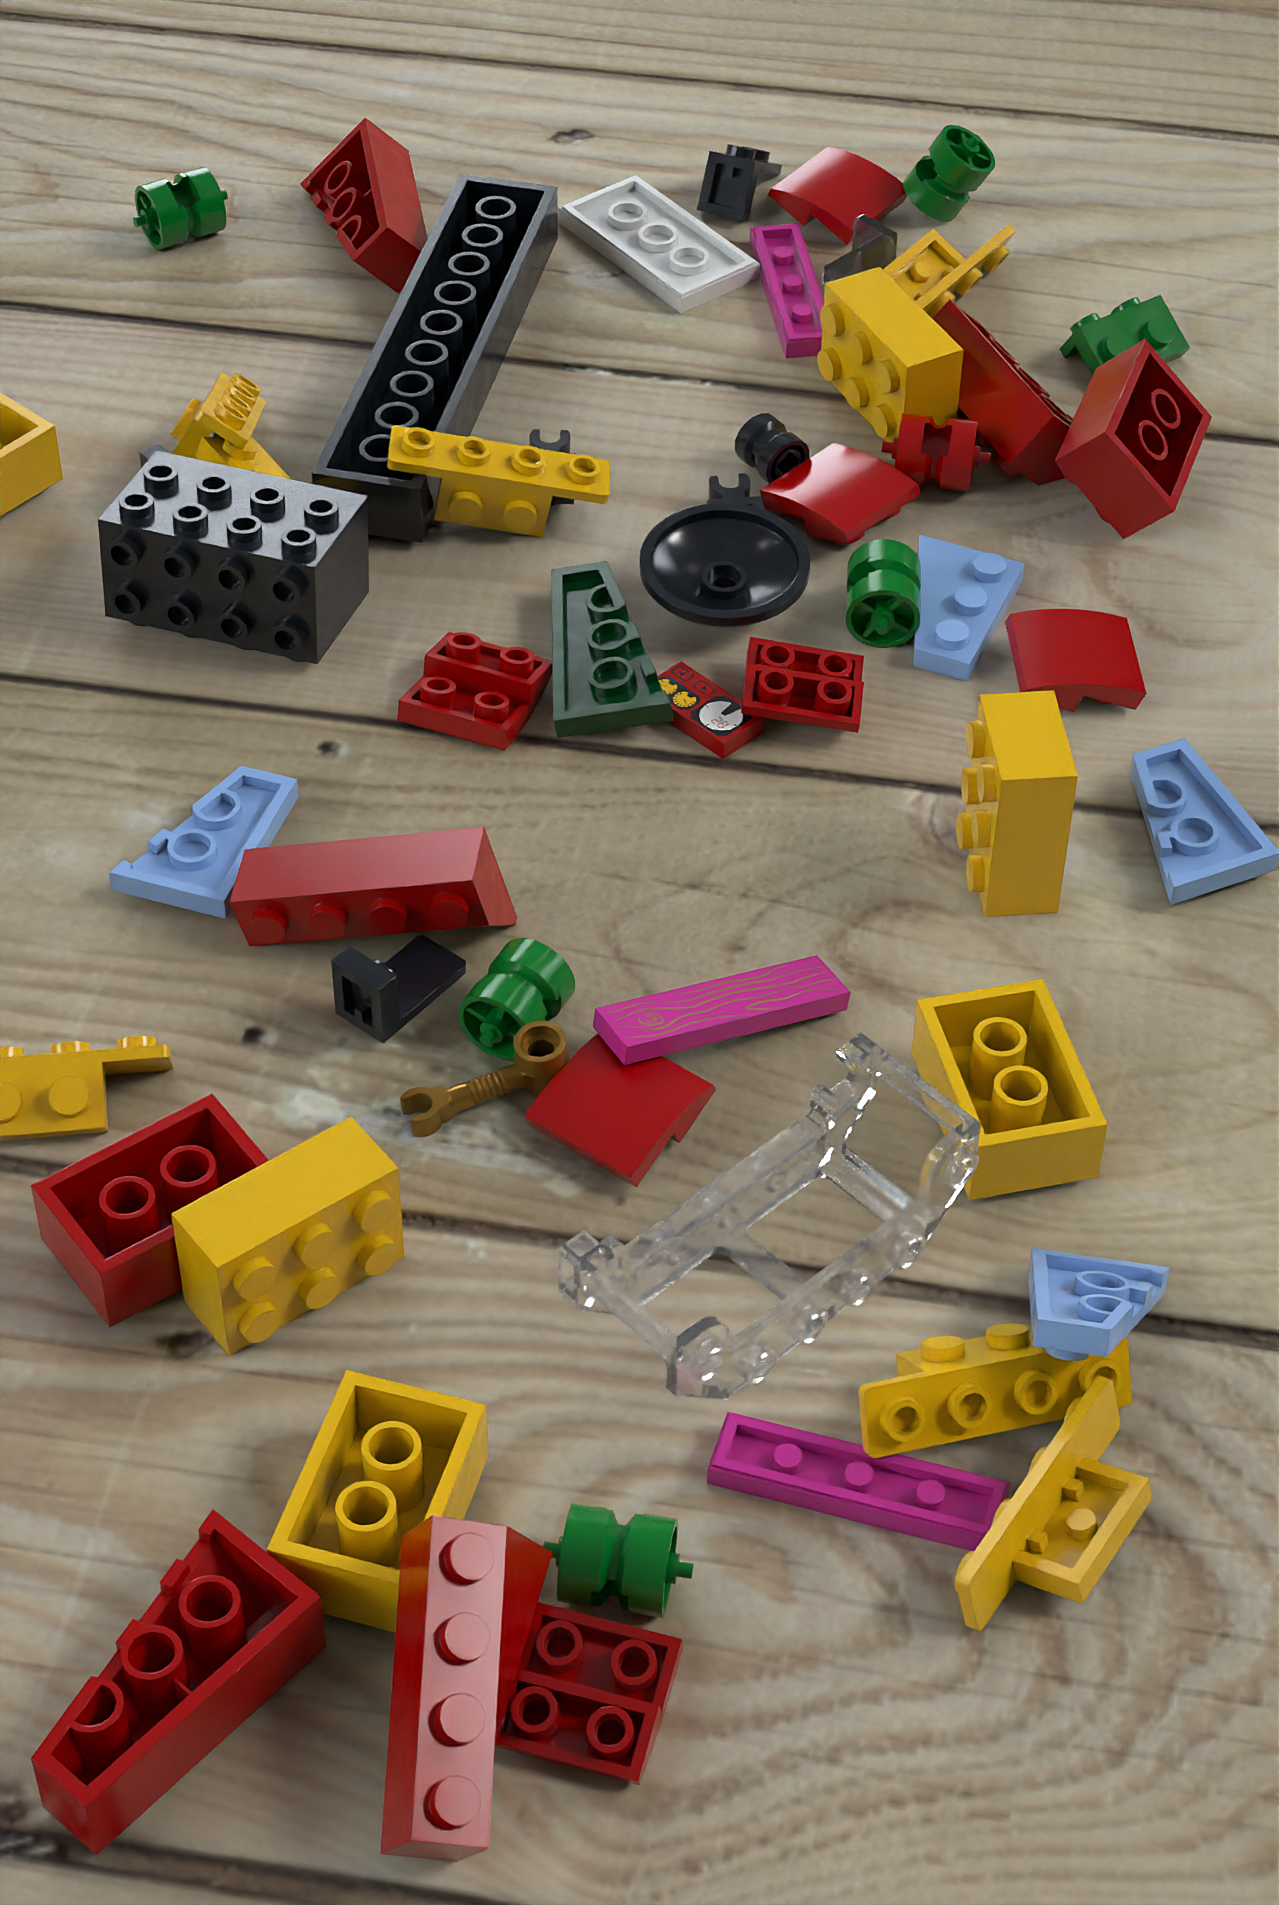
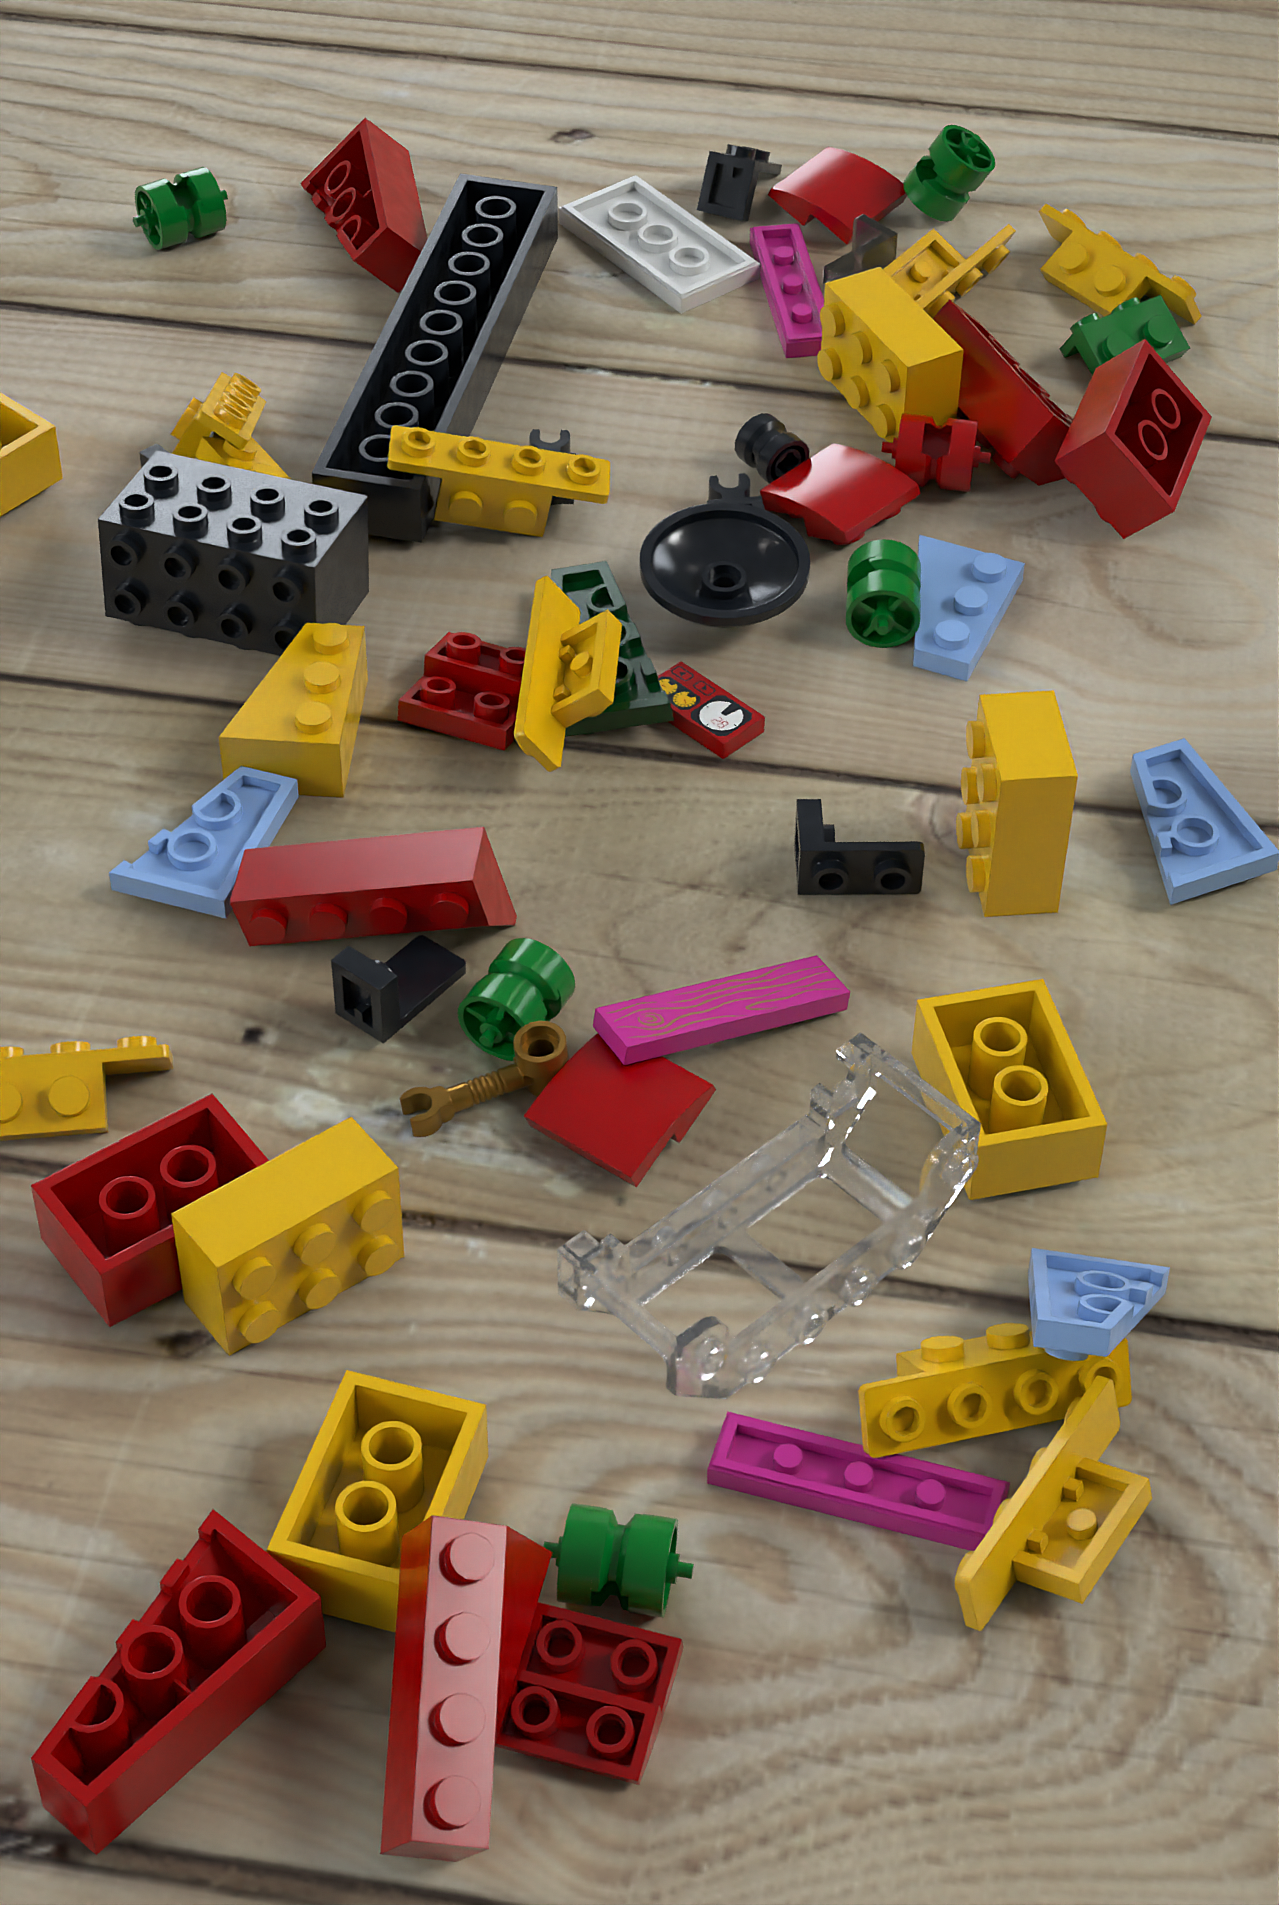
red slope [741,637,864,733] -> none
red slope [1005,609,1147,712] -> none
none -> yellow wedge [219,623,368,798]
none -> yellow bracket [514,576,622,772]
none -> black bracket [794,799,925,895]
none -> yellow bracket [1039,204,1202,325]

